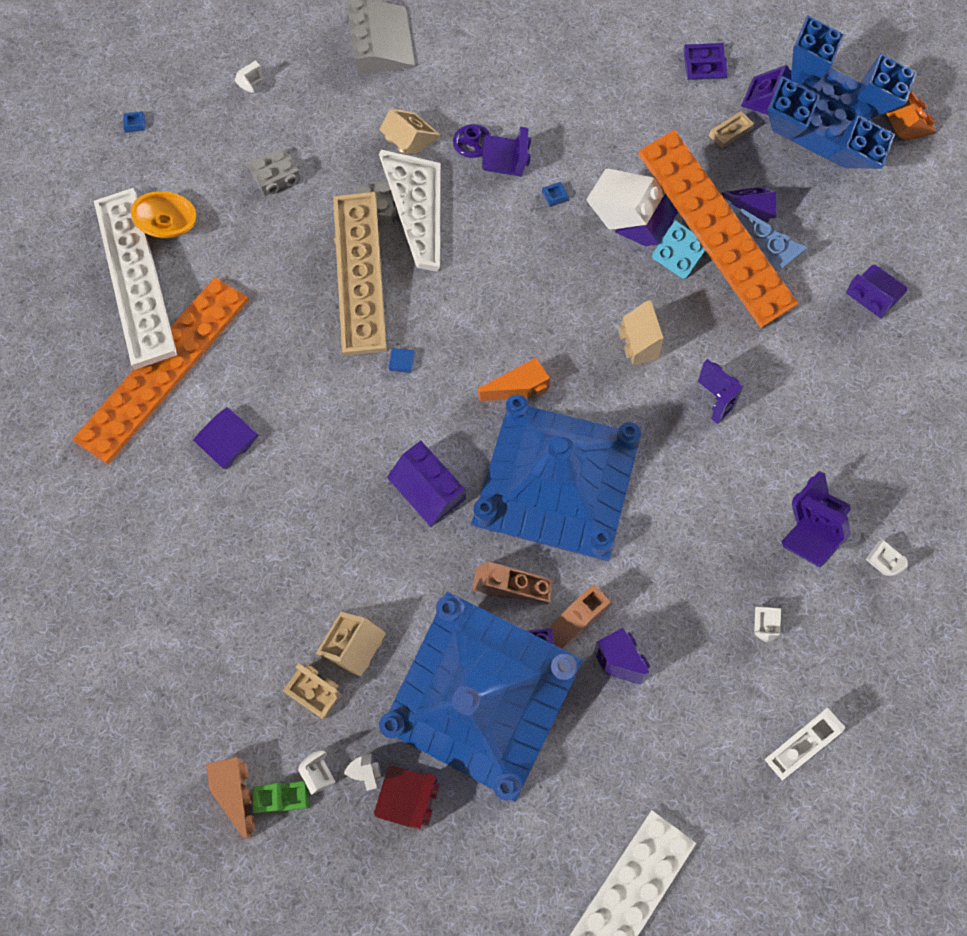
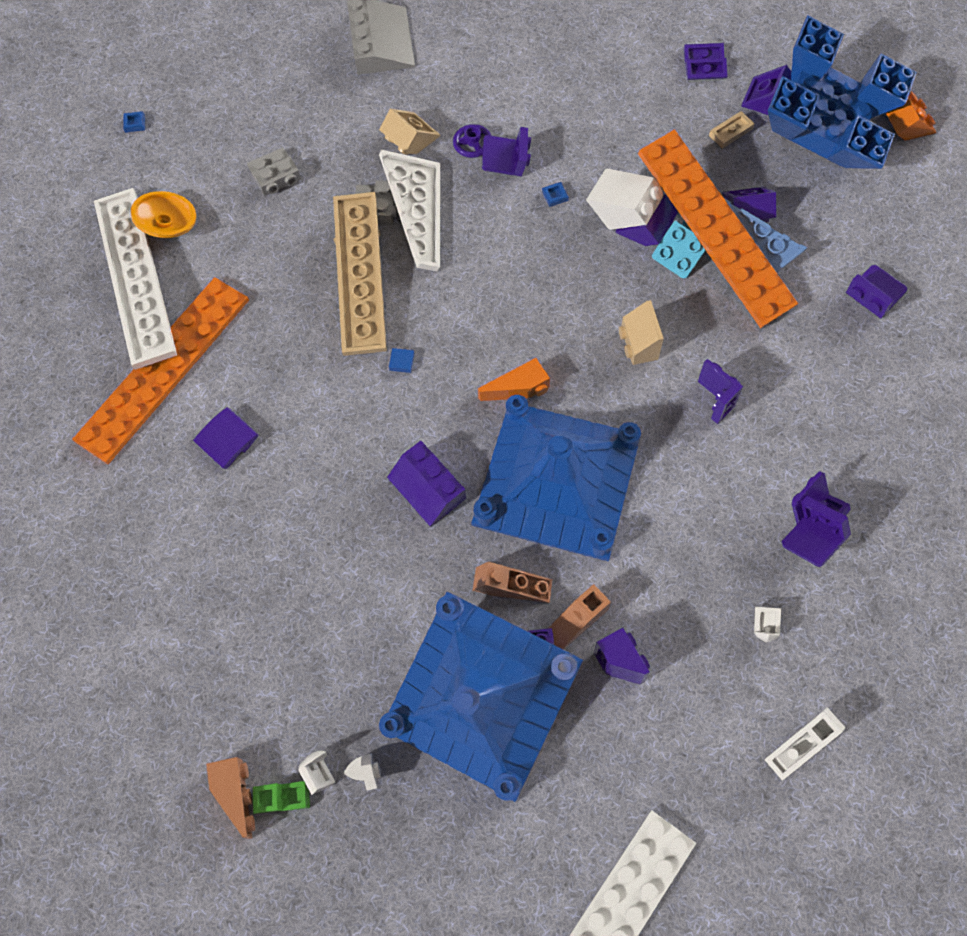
white plate [235,61,264,93] -> none
tan bracket [283,663,342,720] -> none
tan slope [316,612,386,676] -> none
dark red bracket [374,766,440,831] -> none
white plate [865,540,908,576] -> none

